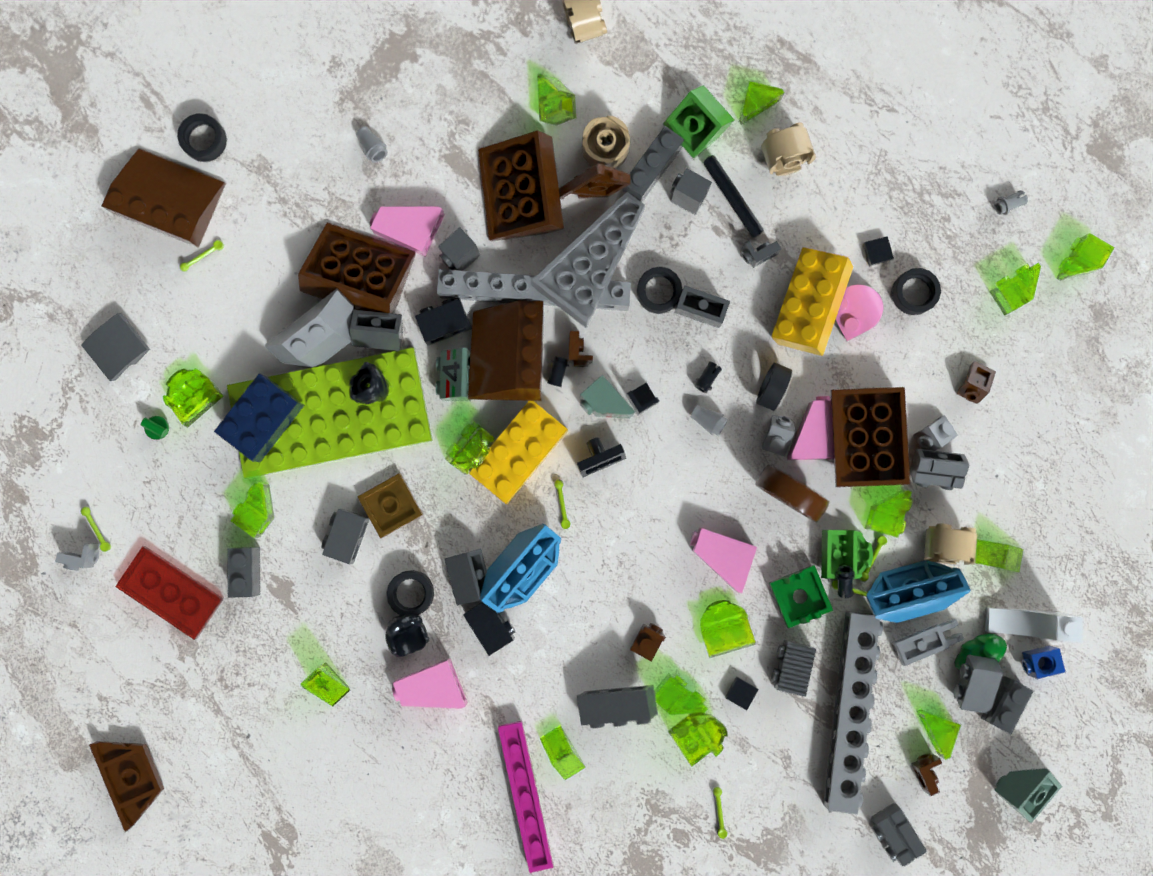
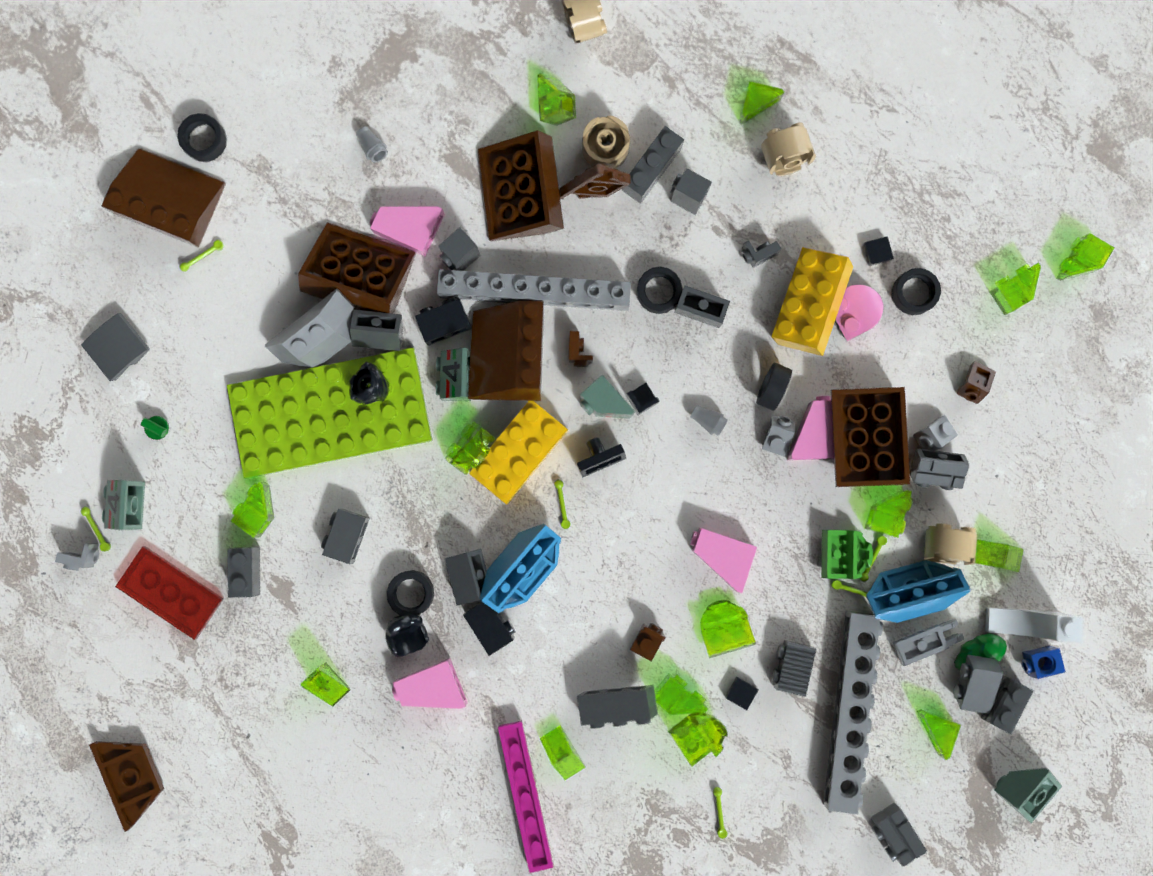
clear neon green slope [163,368,224,428] -> none
dark blue brick [214,373,305,462] -> none
pearl gold tile [357,473,423,538] -> none
light grey wing [531,192,645,328] -> none
black pin [547,356,569,387] -> none
bright green slope [663,85,735,159] -> none
black pin [694,361,722,393] -> none
black axle [703,155,764,238] -> none
reddish brown piece [755,465,830,522] -> none
green piece [769,565,833,629] -> none
black pin [835,566,855,598] -> none
reddish brown bracket [911,753,942,796] -> none
light grey pin [994,190,1028,215] -> none
none -> sand green slope [102,480,145,530]

